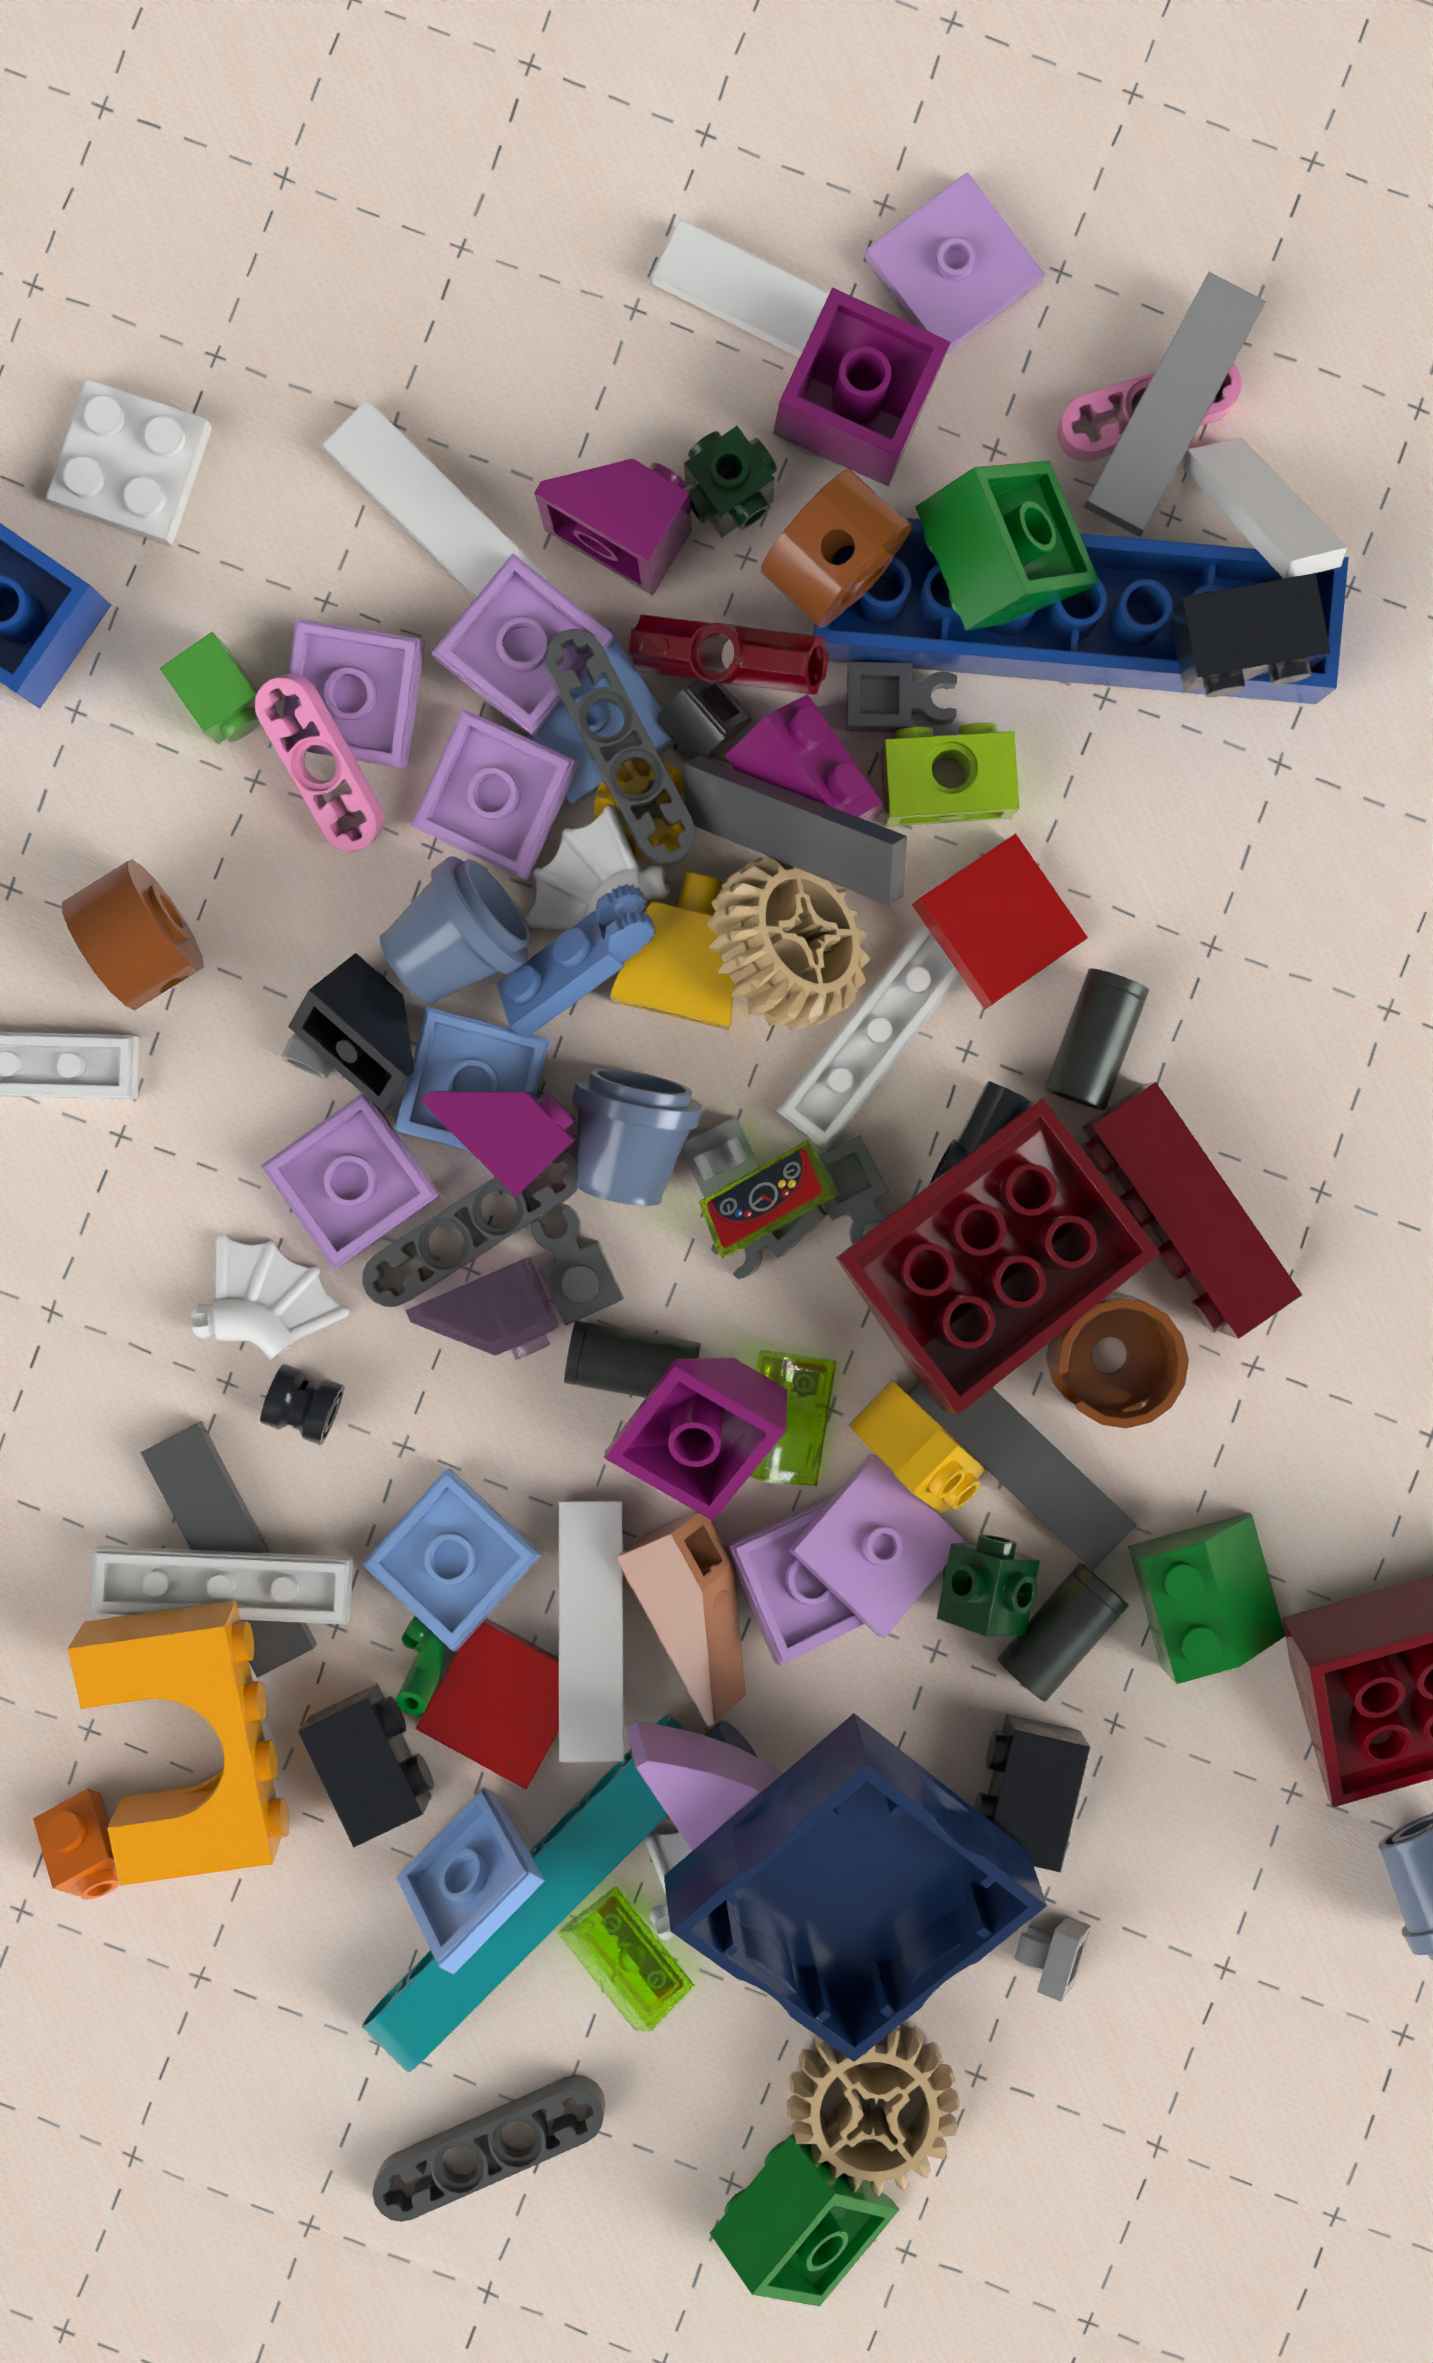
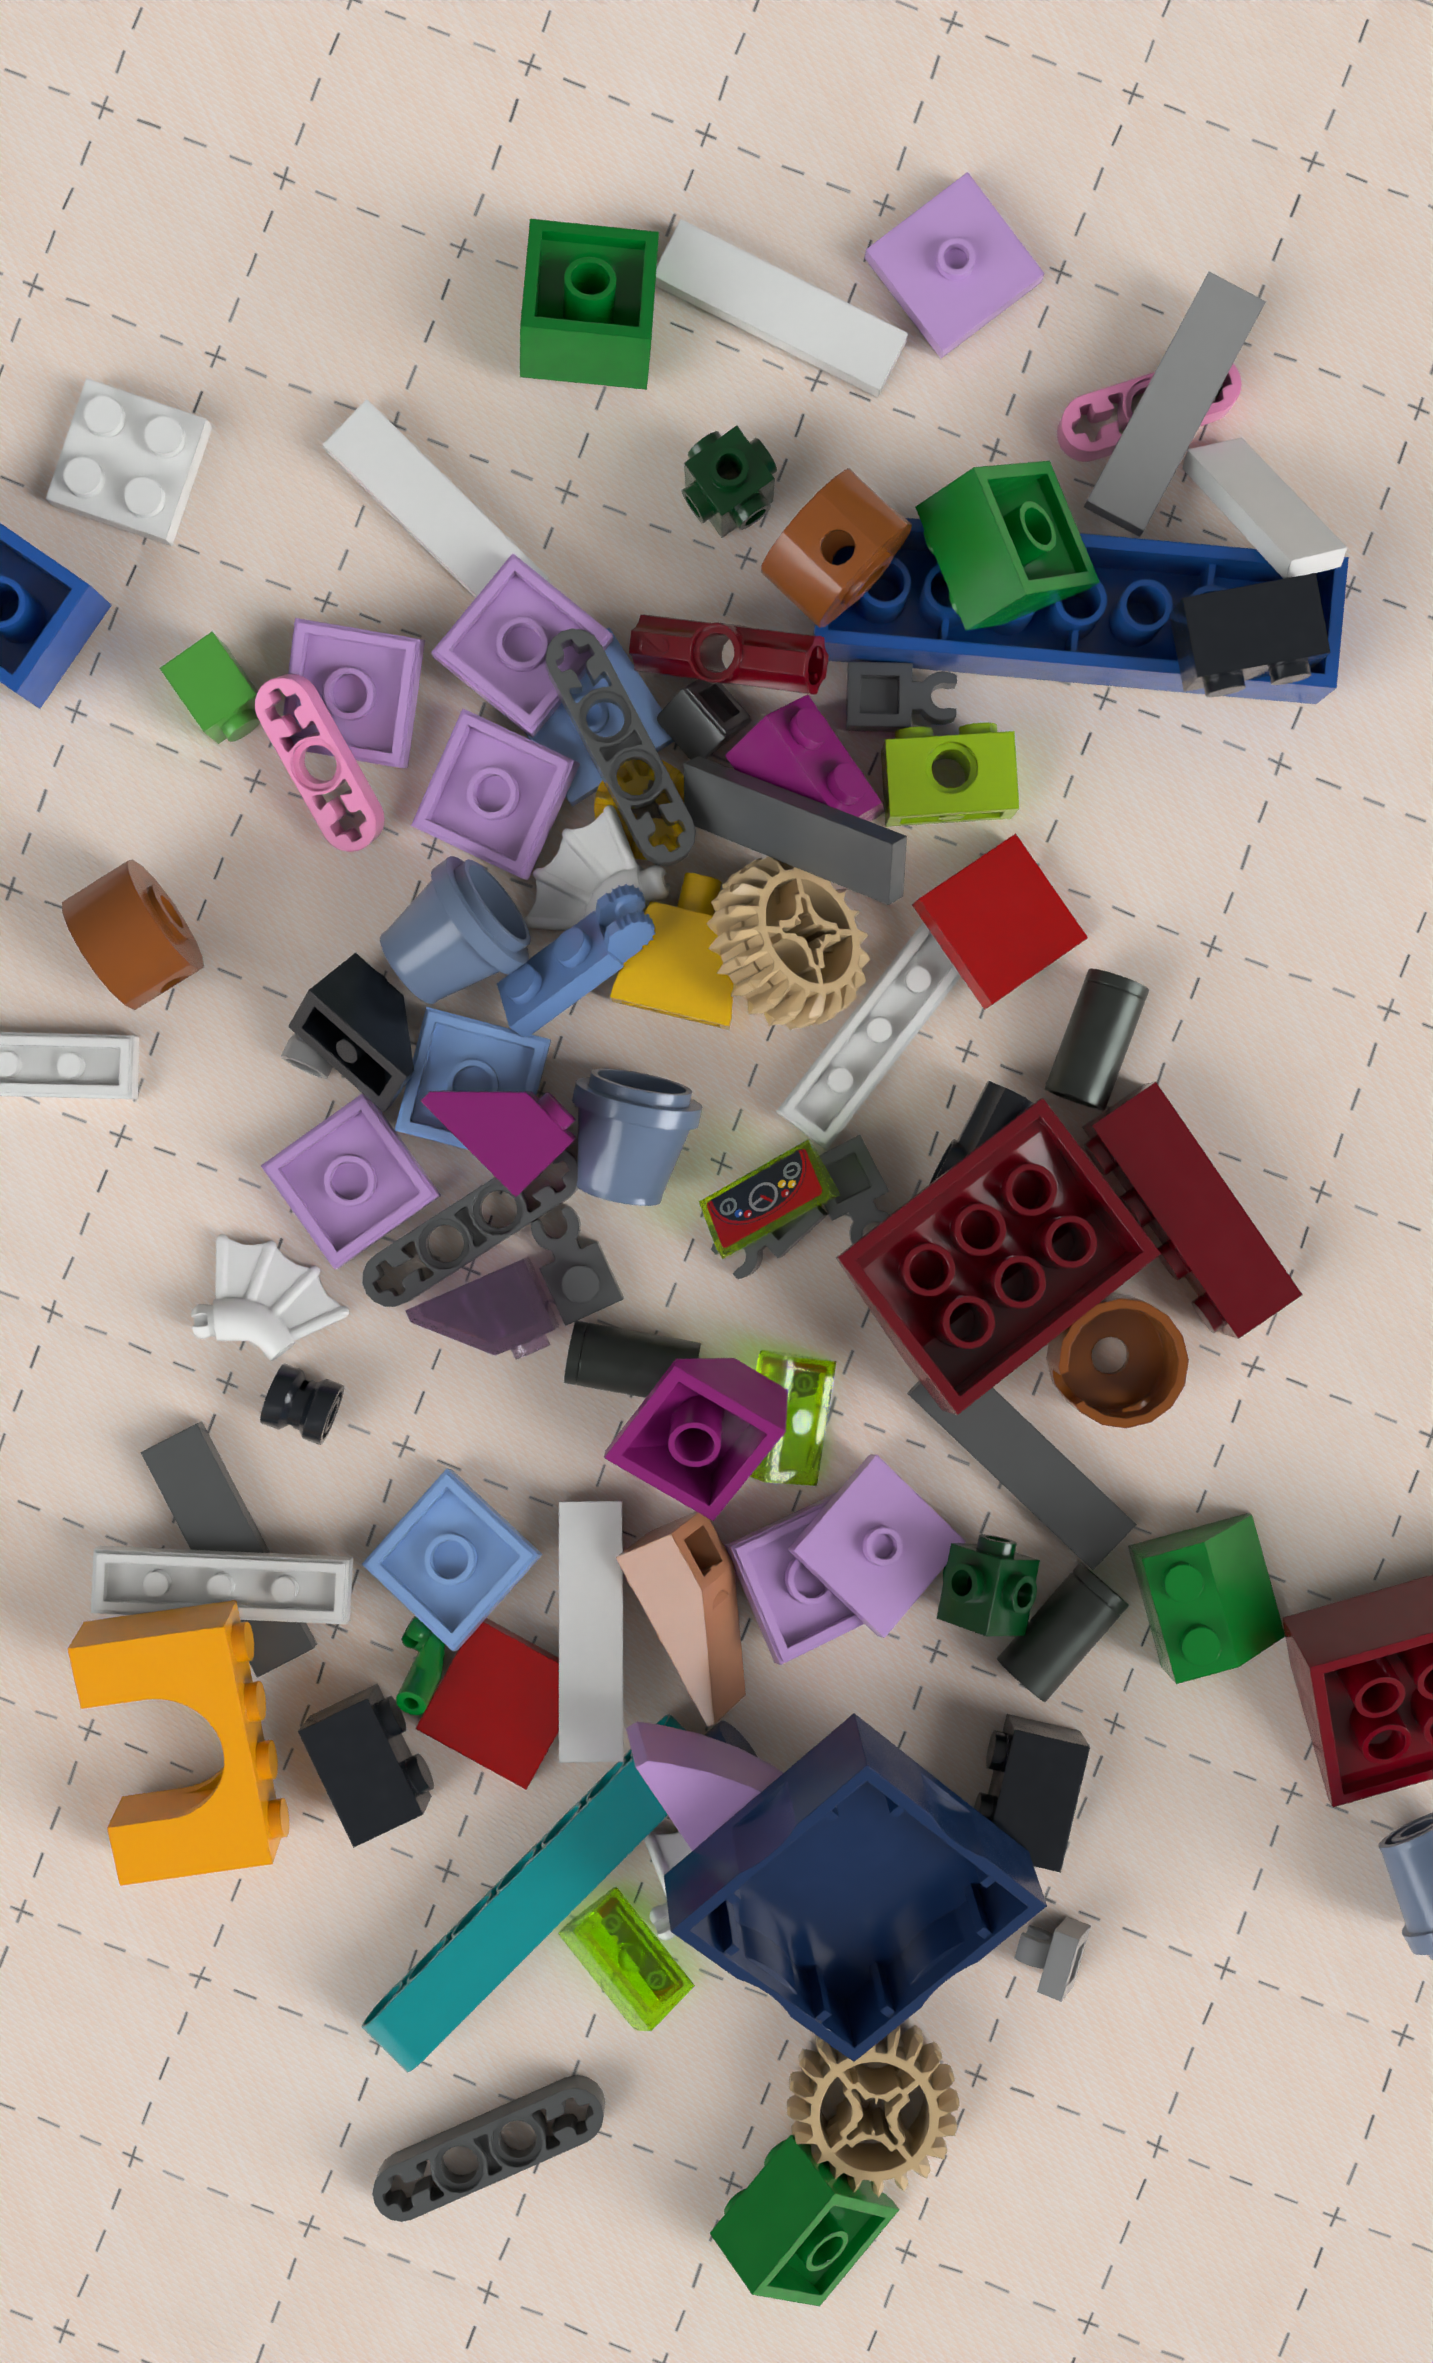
orange bracket [33,1788,119,1900] -> none
light blue plate [396,1787,545,1974] -> none
magenta slope [534,458,692,595] -> none
light grey tile [681,1117,762,1201] -> none
magenta slope [773,287,951,487] -> none
yellow pin [849,1379,987,1515] -> none
none -> green slope [520,219,659,390]

